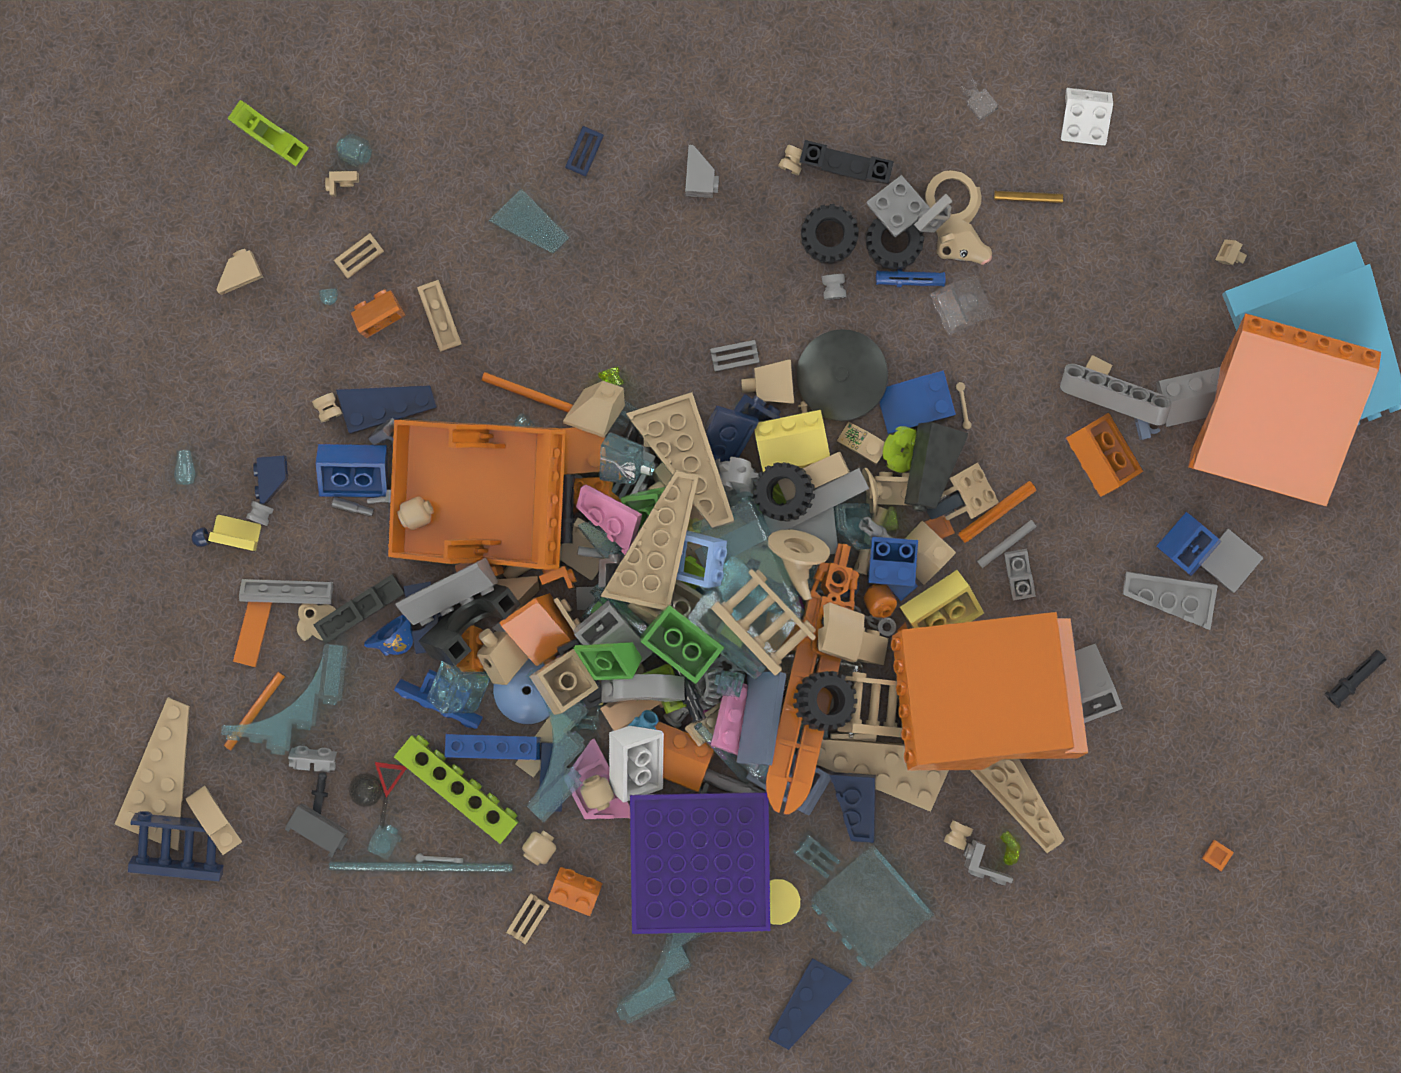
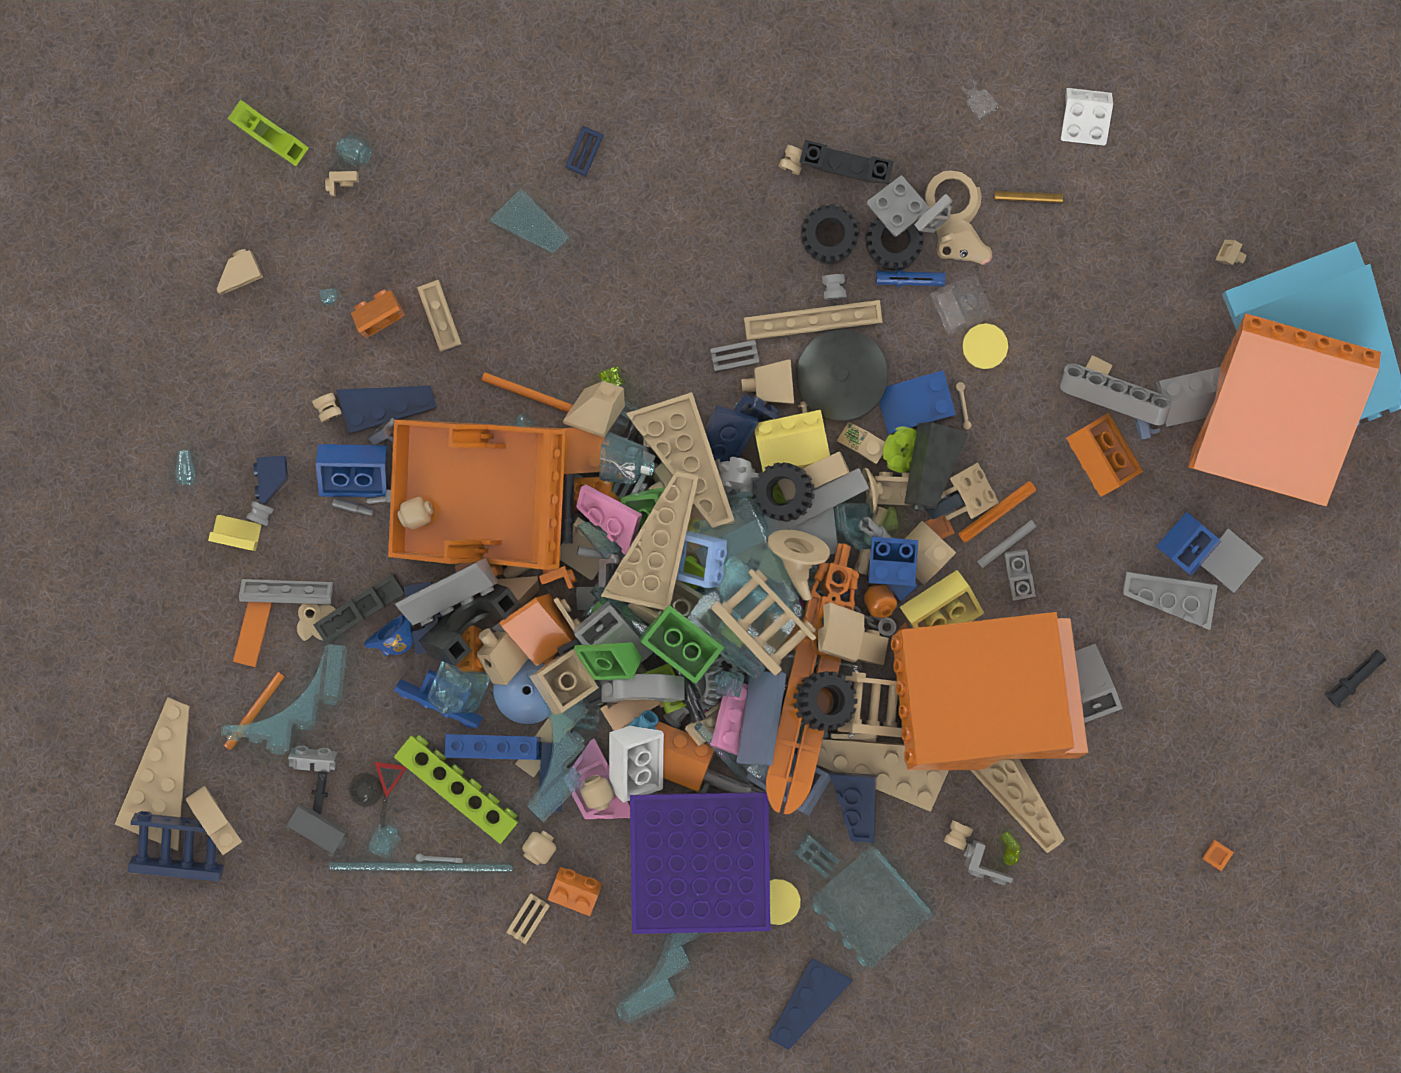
dark blue hinge [192,527,211,547] -> none
tan tile [334,233,384,279] -> none
light grey slope [685,145,719,198] -> none
none -> tan tile [744,300,883,341]
none -> light yellow tile [962,323,1008,369]

